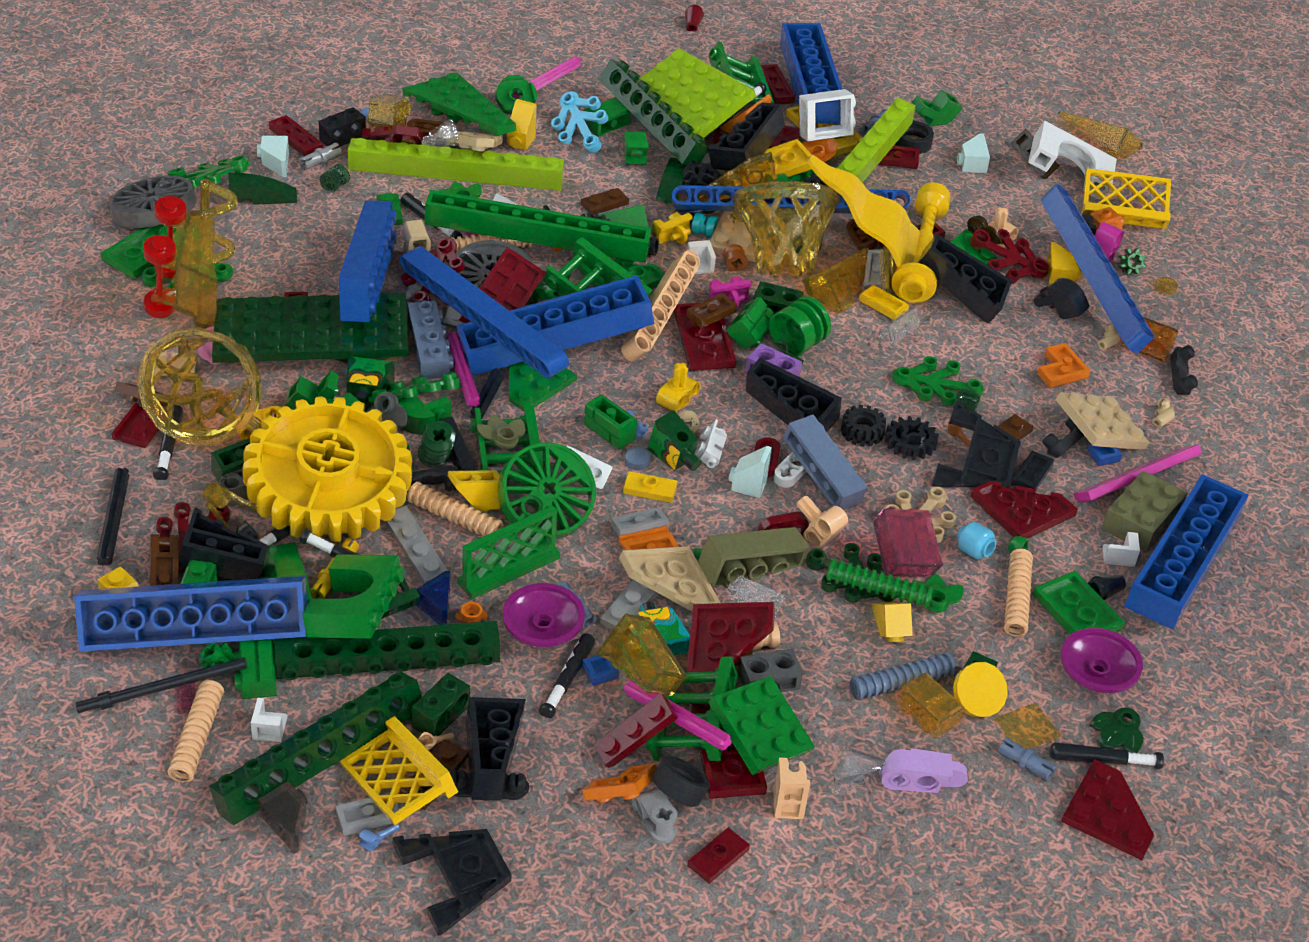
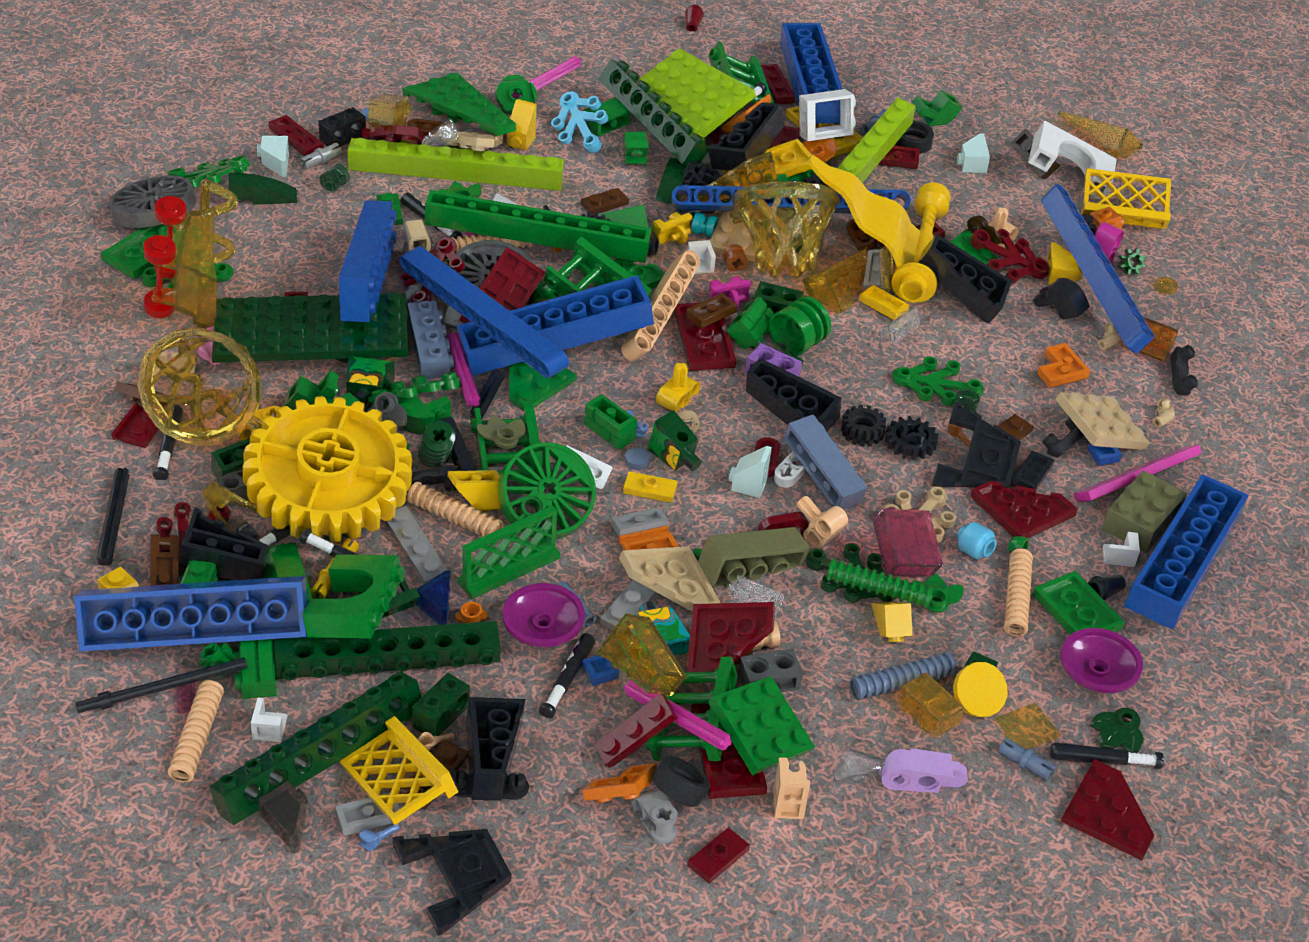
white hinge [695,419,727,468] -> none

